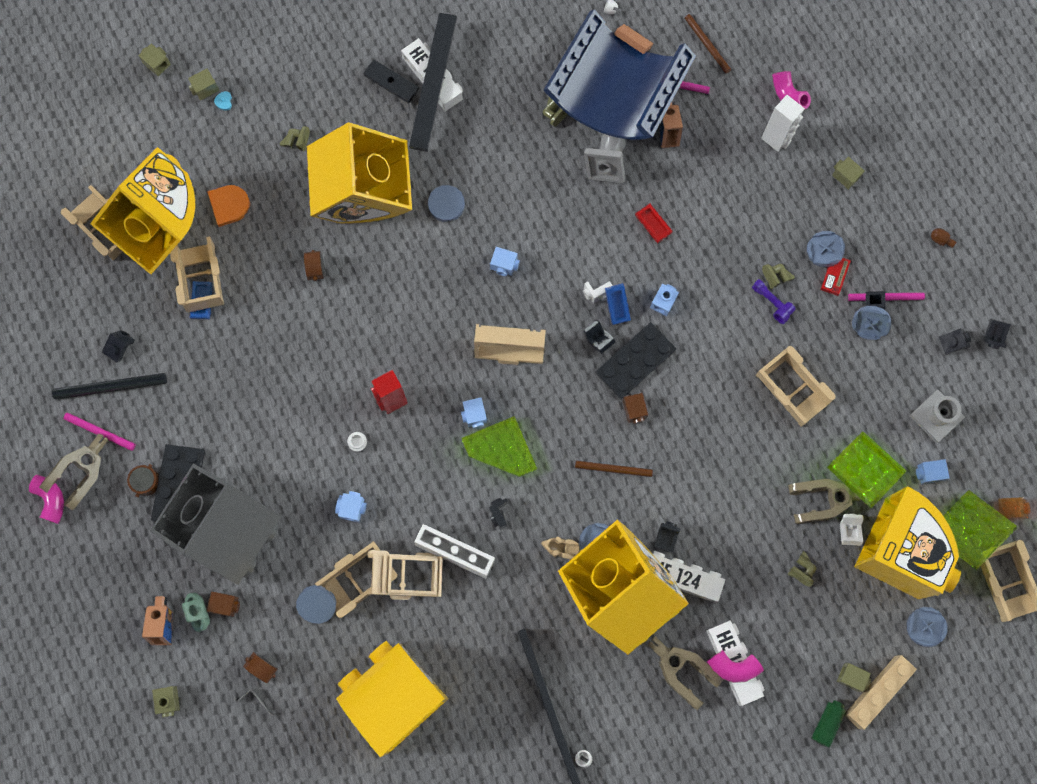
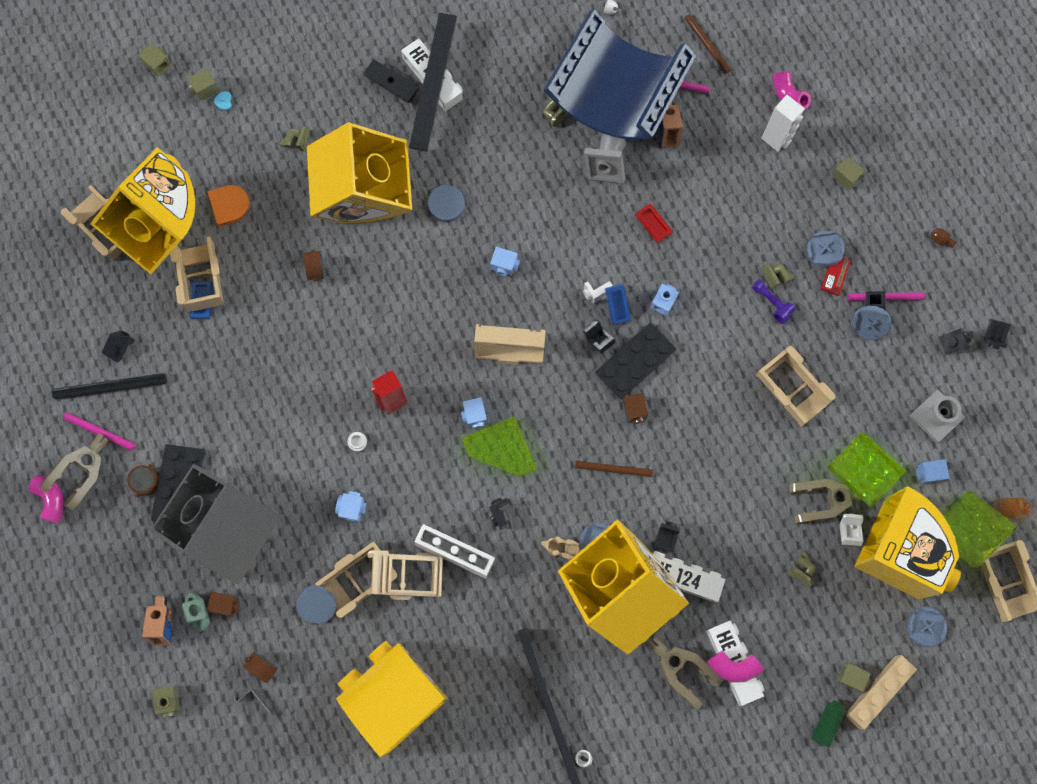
nougat tile [615,24,653,54] -> none

